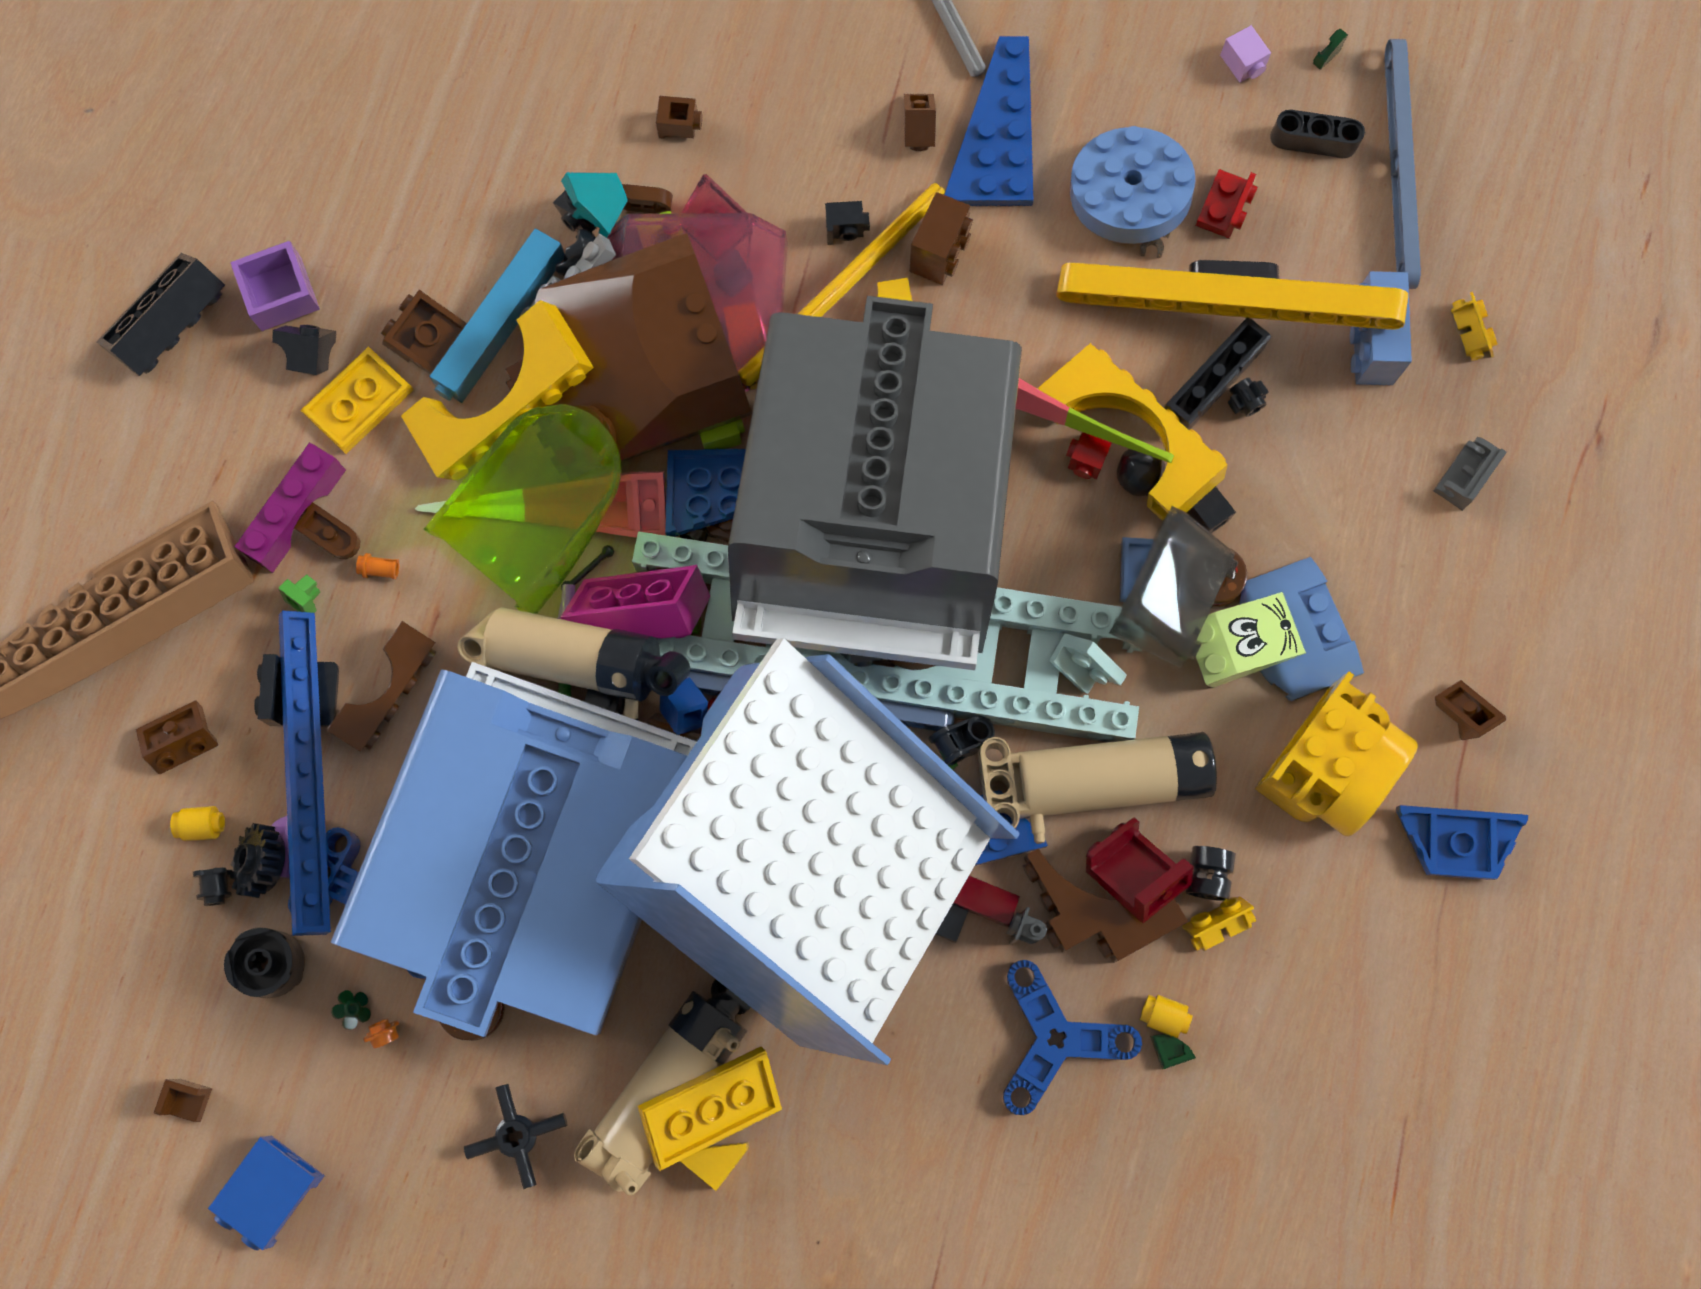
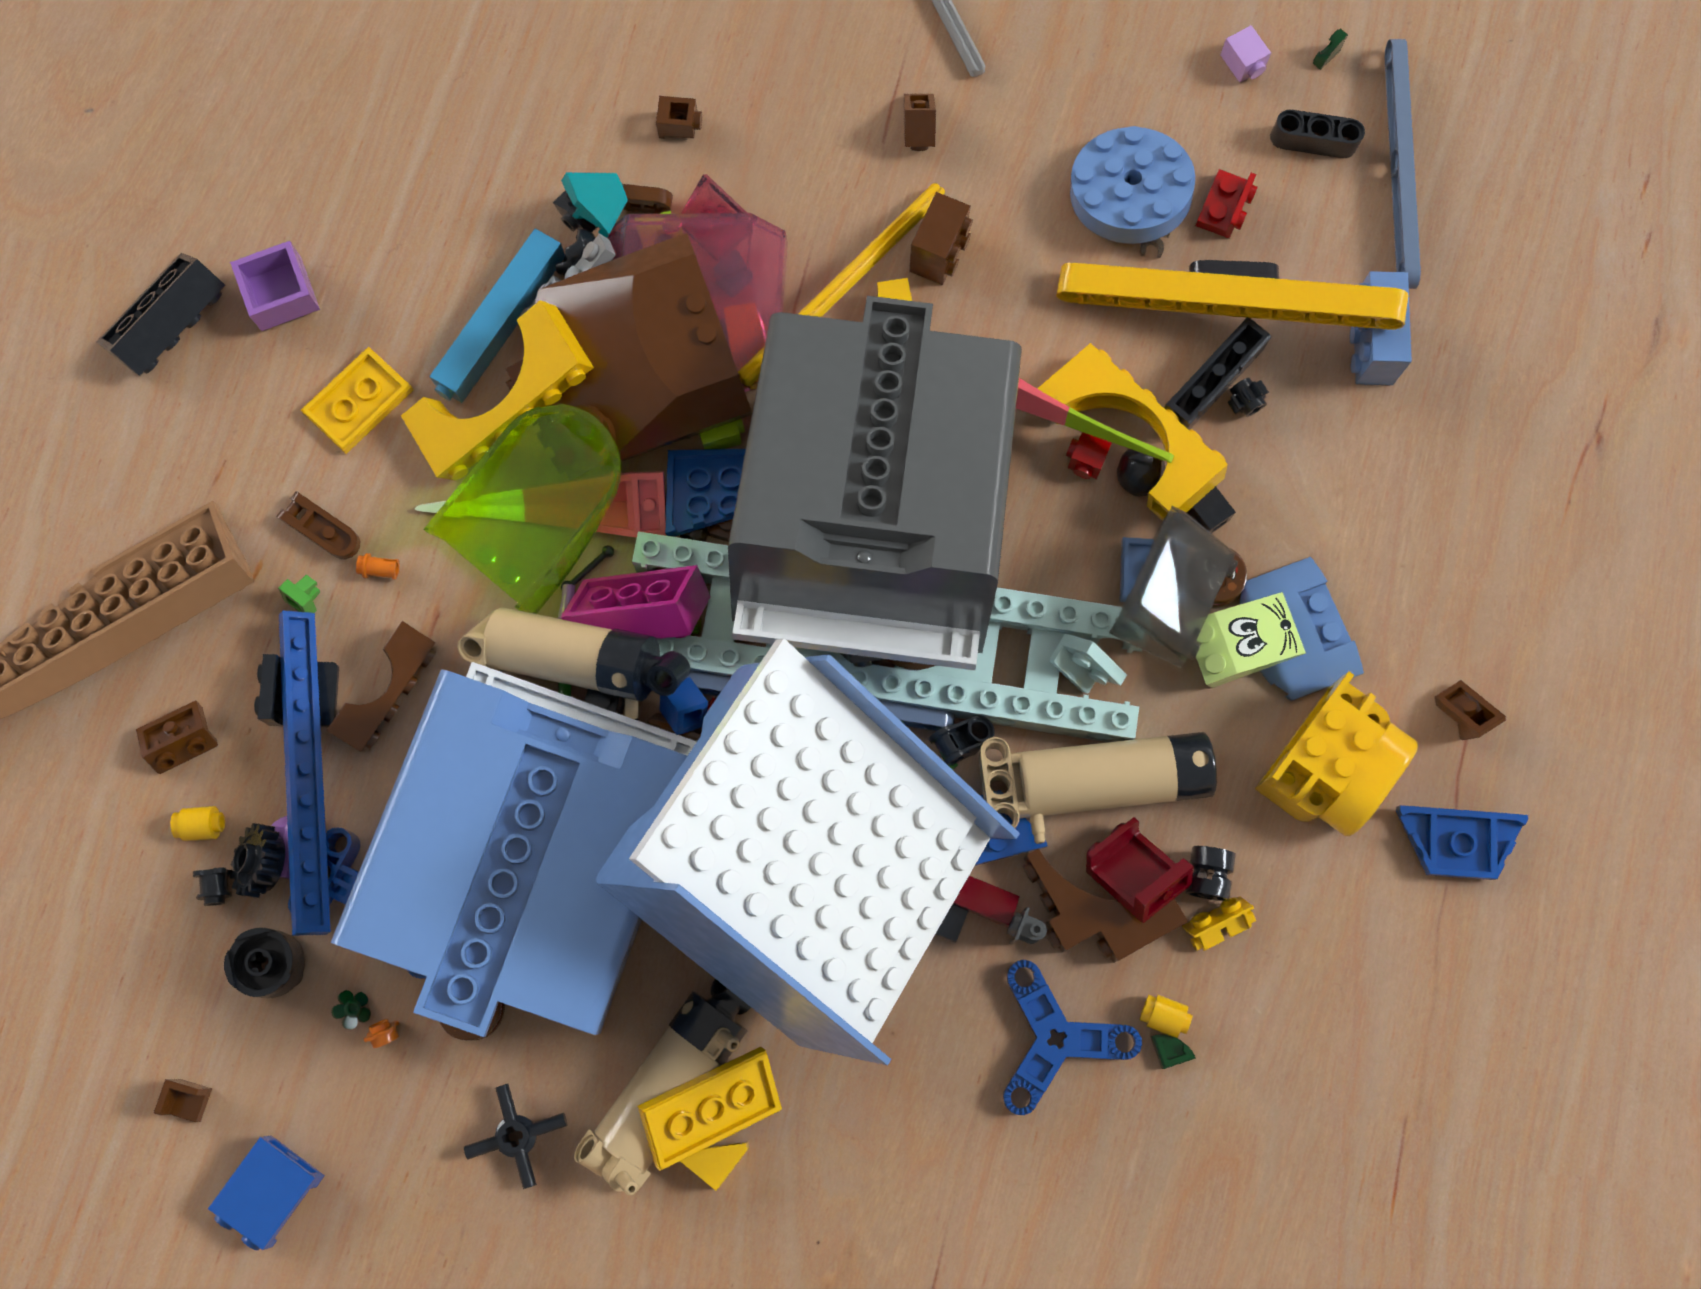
magenta arch [234,442,346,573] -> none
black brick [272,325,336,375] -> none
reddish brown plate [381,290,467,375] -> none
black brick [825,201,870,245] -> none
blue wing [944,36,1034,206] -> none
dark grey hinge [1433,437,1507,511] -> none
yellow hinge [1451,292,1498,361] -> none

